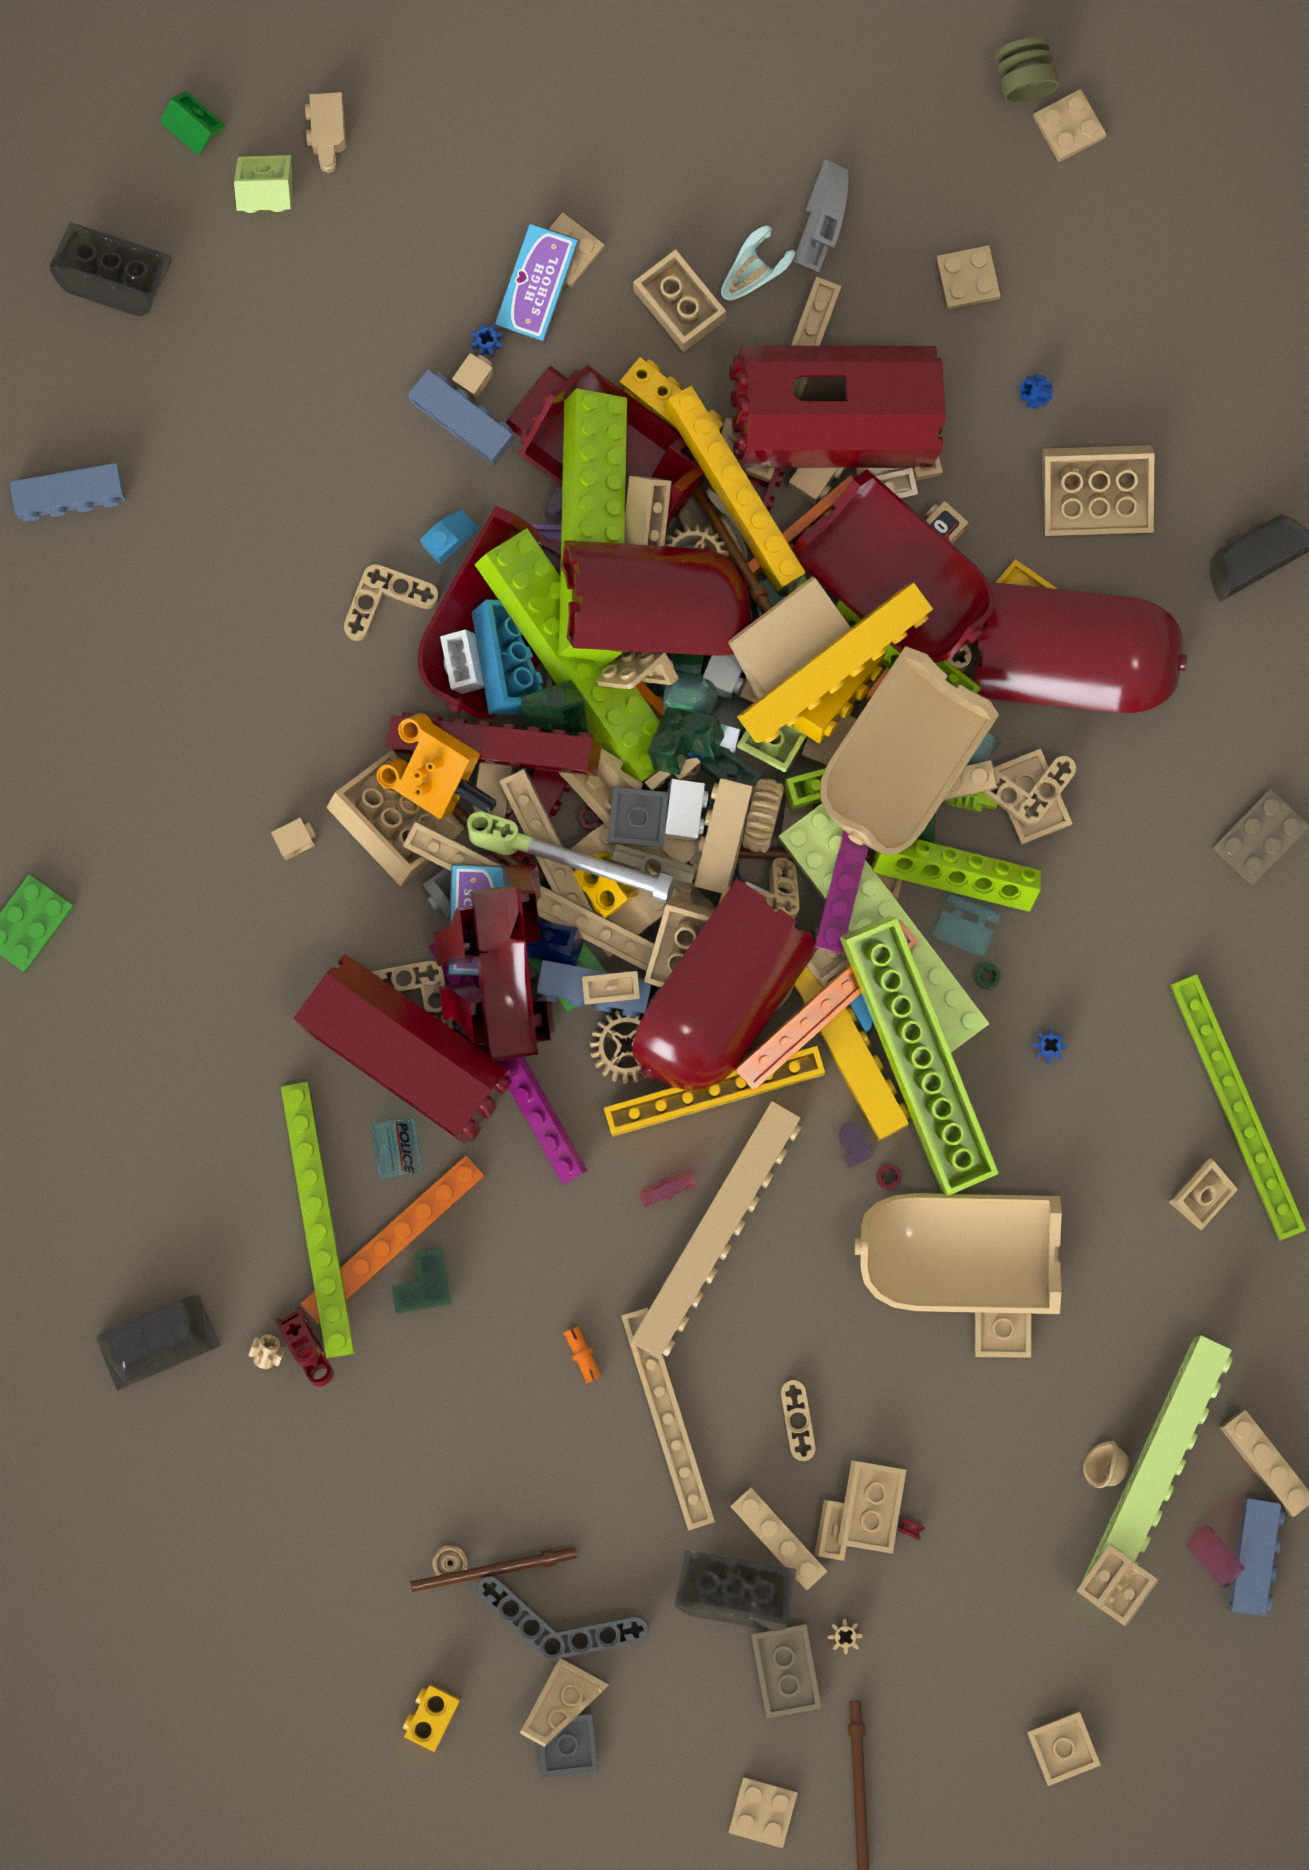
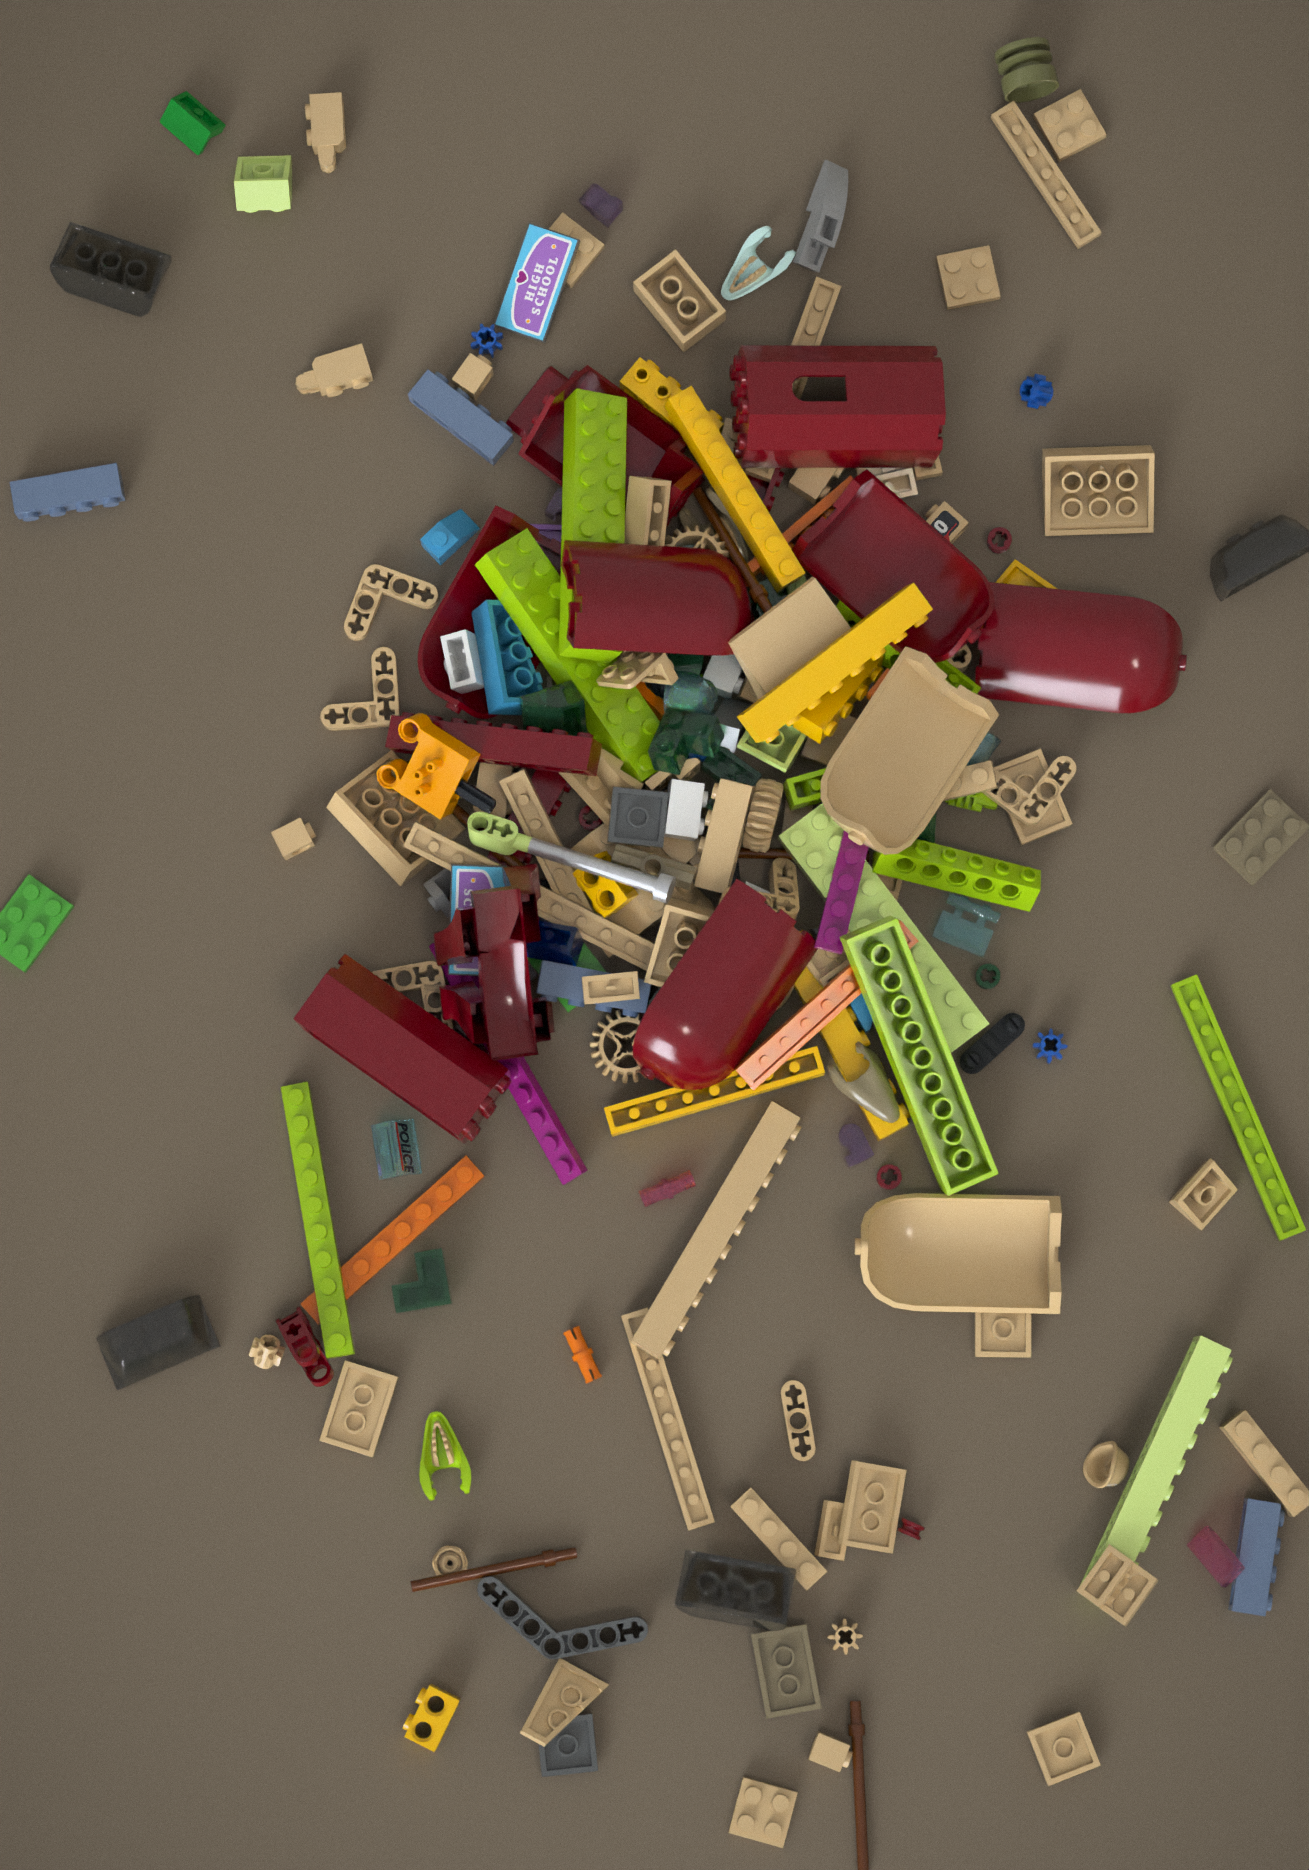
none -> tan hinge [295,343,374,397]
none -> tan plate [319,1360,399,1457]
none -> tan beam [320,647,400,731]
none -> lime animal [419,1411,471,1501]
none -> clear purple leg [579,183,623,227]
none -> tan brick [808,1731,853,1772]
none -> dark tan animal [827,1041,900,1123]
none -> black piece [960,1013,1025,1074]
none -> dark red bush [987,527,1012,554]
none -> tan plate [991,101,1102,249]

